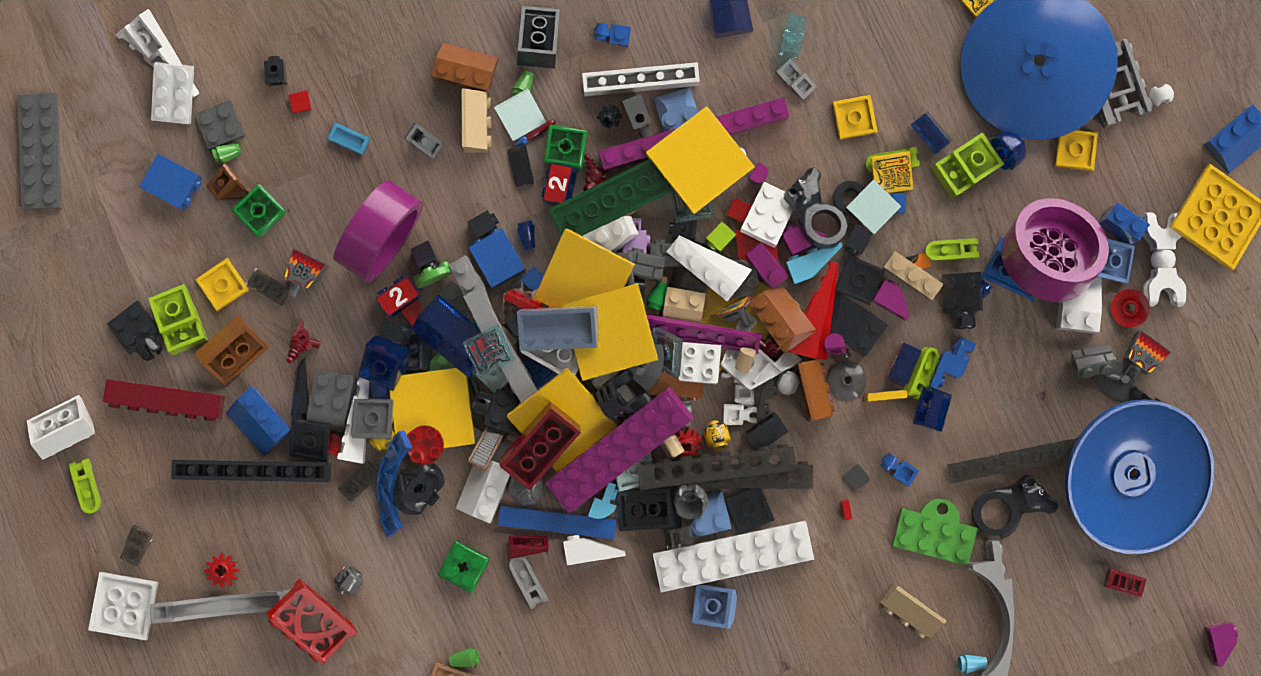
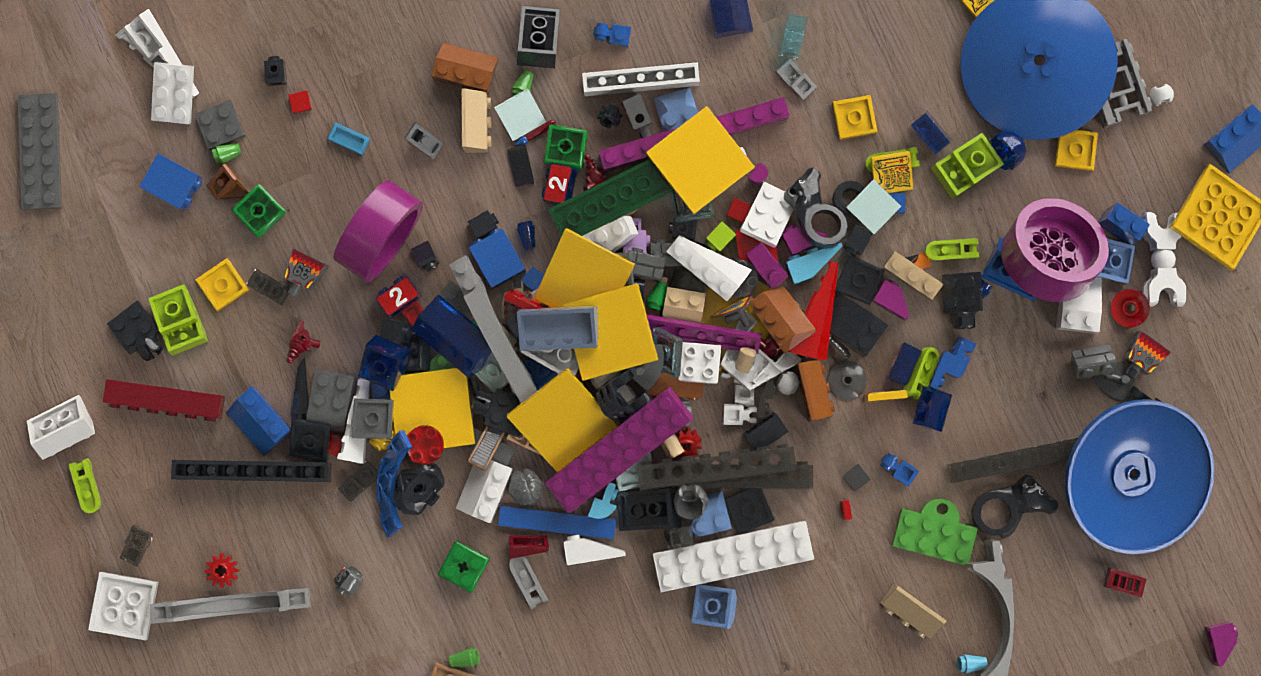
dark orange slope [194,315,269,386] -> none
red fence [266,578,357,665] -> none
bright green tile [413,261,452,288] -> none
clear light blue tile [462,324,516,378] -> none
dark red brick [499,402,581,490] -> none
yellow head [703,420,731,451] -> none
magenta brick [825,334,846,354] -> none

